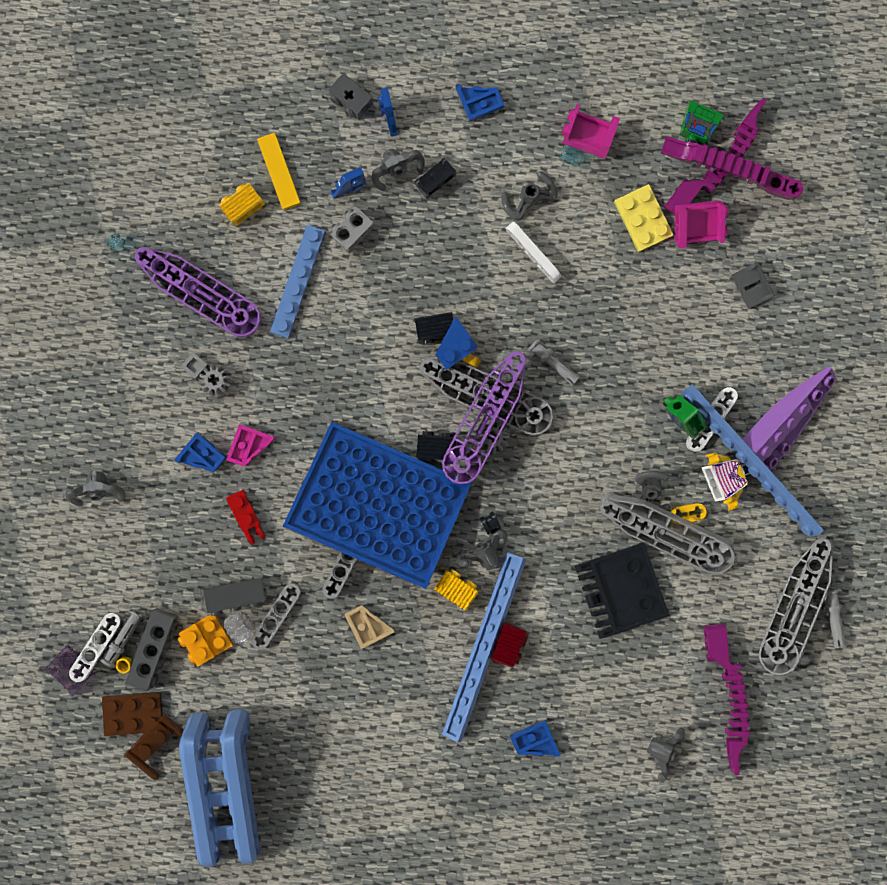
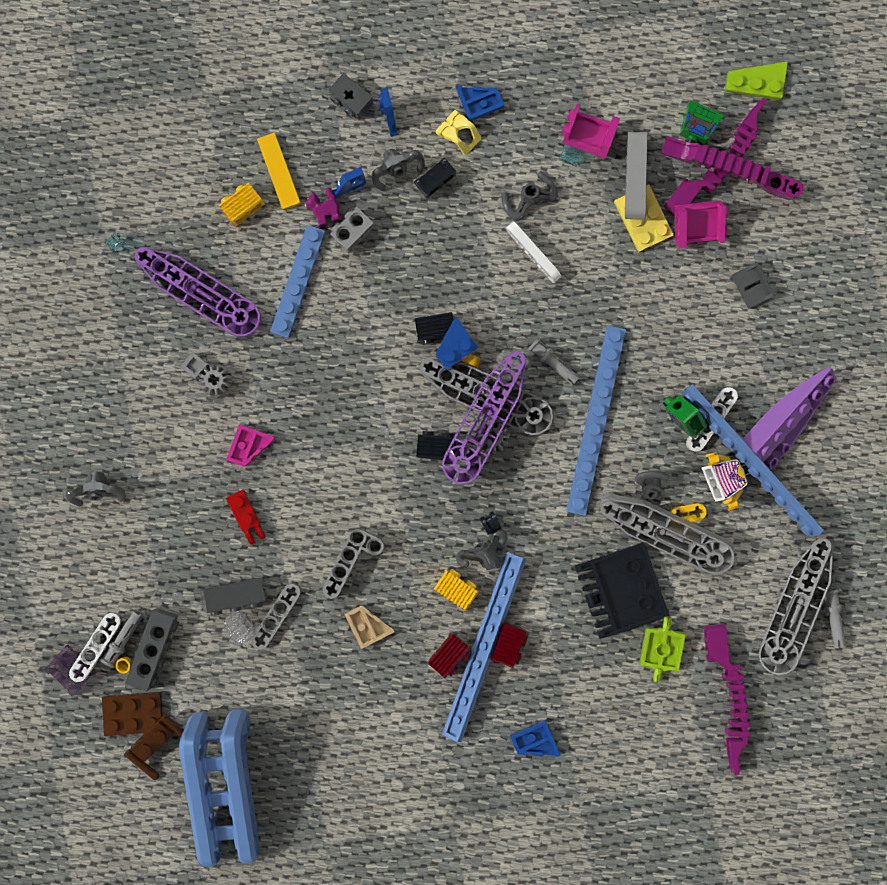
blue wing [174,432,227,472] -> none
light orange plate [178,614,234,667] -> none
blue plate [283,422,472,589] -> none
dark grey piece [647,728,685,783] -> none
none -> magenta animal [305,187,342,228]
none -> dark red brick [427,631,470,678]
none -> light yellow piece [436,110,482,155]
none -> medium blue plate [566,325,626,516]
none -> light grey beam [625,132,647,220]
none -> lime plate [639,616,686,682]
none -> lime wing [725,61,788,100]

